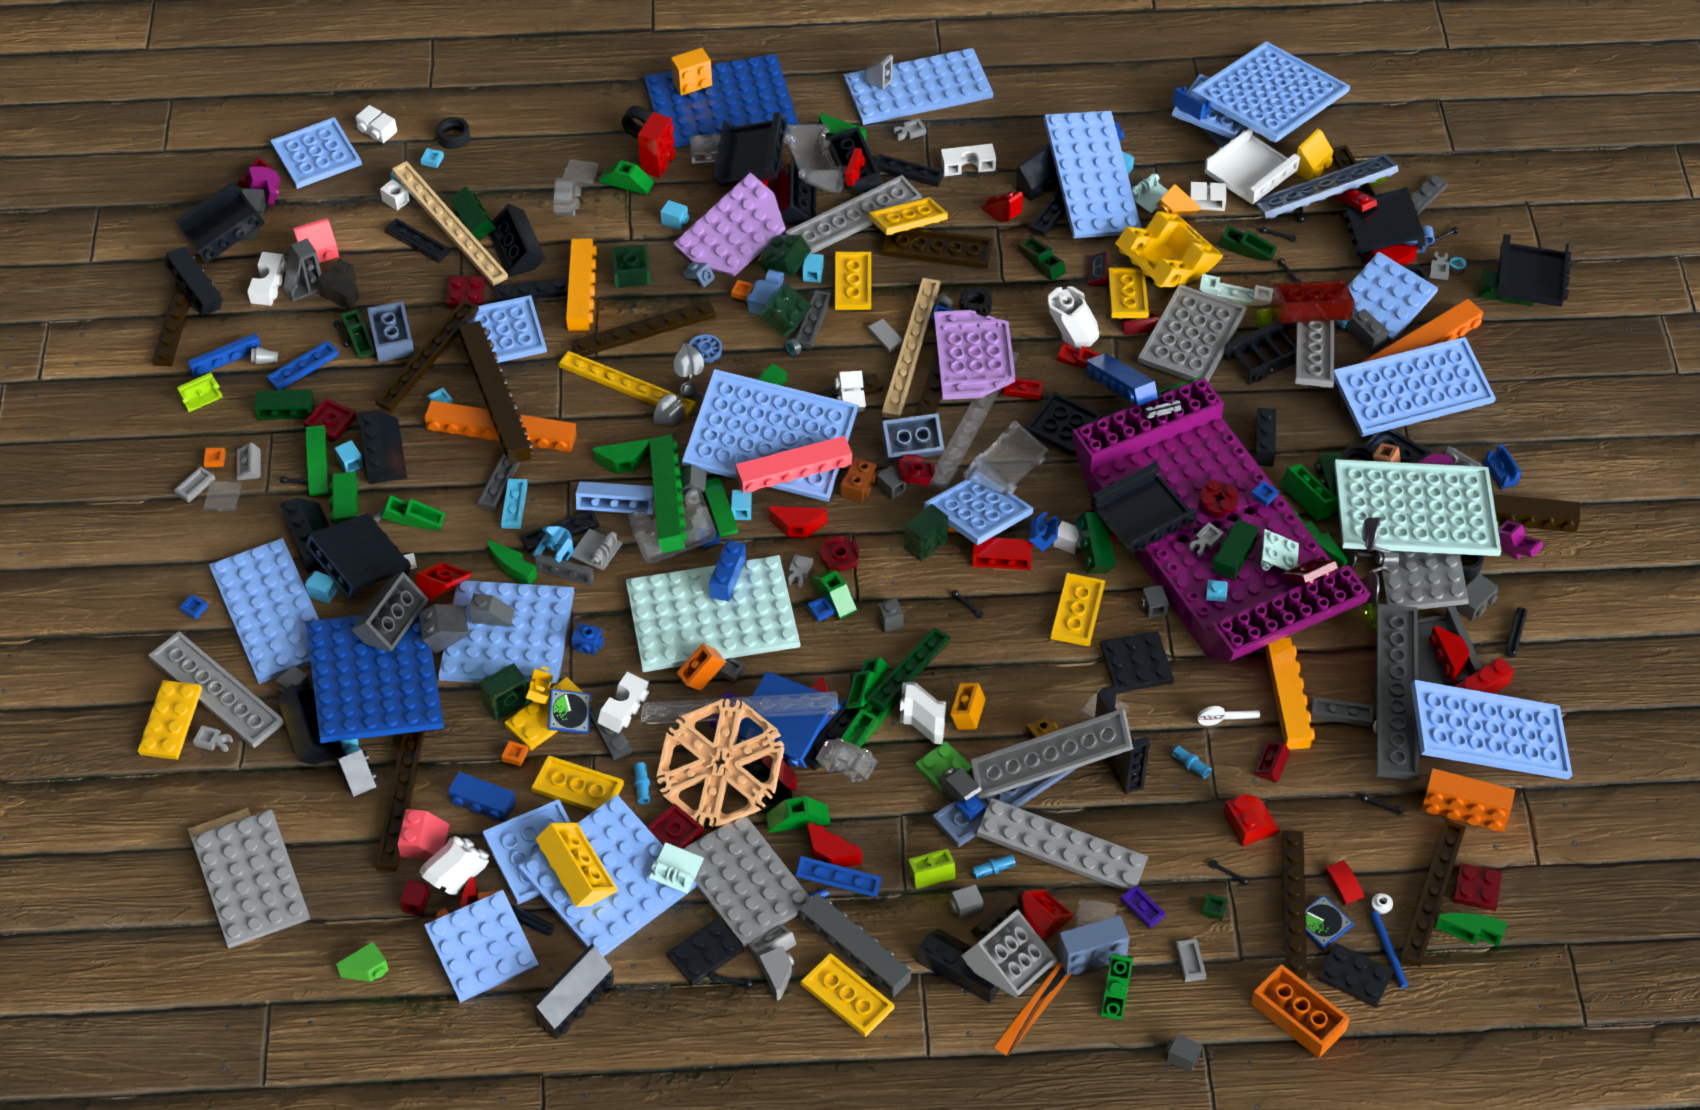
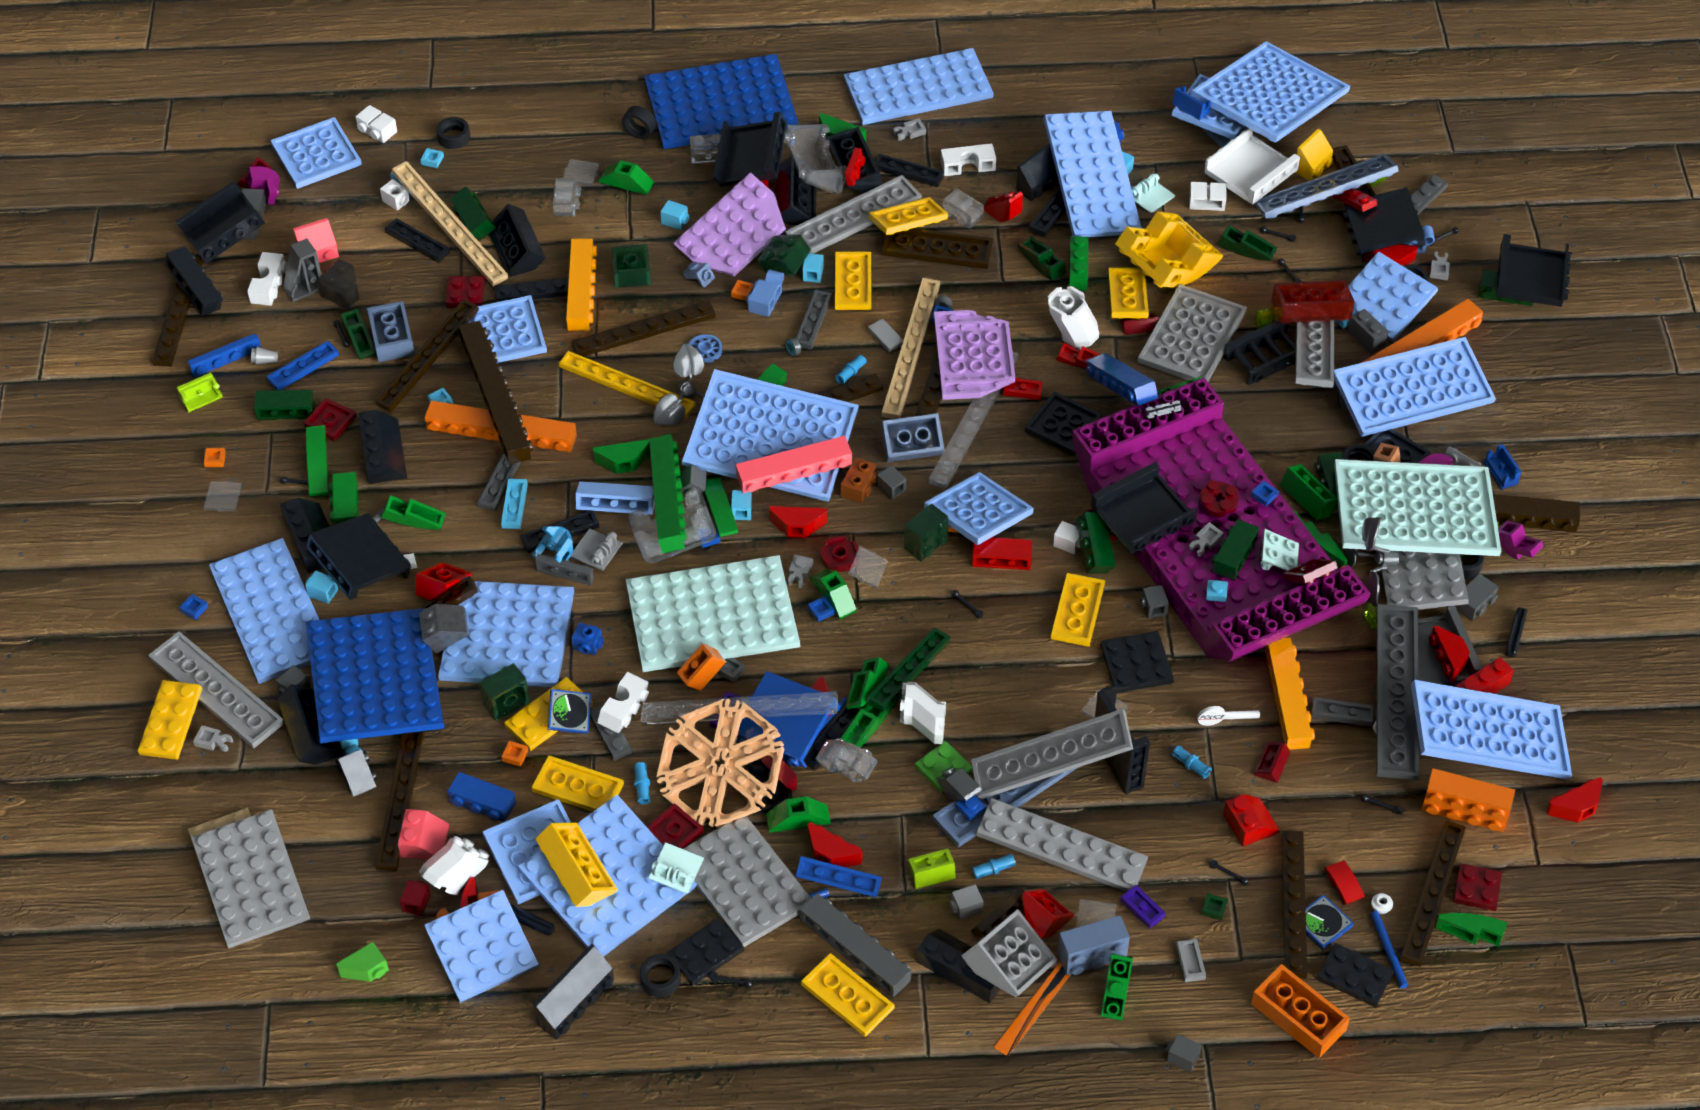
light grey tile [174,466,215,503] -> none
light grey slope [237,442,261,480] -> none
medium azure brick [335,440,364,473] -> none
dark grey slope [351,572,429,652] -> none
dark grey slope [469,593,514,627] -> none
green slope [487,540,537,585] -> none
yellow piece [526,666,553,704] -> none
red brick [638,112,676,178] -> none
light orange brick [671,47,712,96] -> none
blue brick [709,540,746,602] -> none
light grey slope [747,924,796,963] -> none
clear green brick [758,282,812,338] -> none
light grey slope [759,946,794,1001] -> none
white piece [834,371,866,412] -> none
light grey slope [865,54,893,90] -> none
dark grey brick [878,598,904,632] -> none
dark red plate [897,454,935,486] -> none
light orange brick [951,683,986,730] -> none
black tyre [959,287,992,317] -> none
clear windscreen [962,420,1048,496] -> none
pearl gold brick [1025,716,1058,740] -> none
blue hinge [1029,511,1059,552] -> none
slope [1088,251,1107,286] -> none
light orange slope [1156,184,1201,216] -> none
light aqua slope [1200,274,1273,306] -> none
black brick [1254,408,1276,467] -> none
tile [1449,256,1467,274] -> none
none -> dark brown plate [422,575,478,609]
none -> black tyre [640,954,681,997]
none -> dark azure pin [835,355,867,384]
none -> clear piece [848,546,888,588]
none -> clear brick [943,188,984,229]
none -> green brick [1069,236,1088,291]
none -> red slope [1546,777,1603,823]

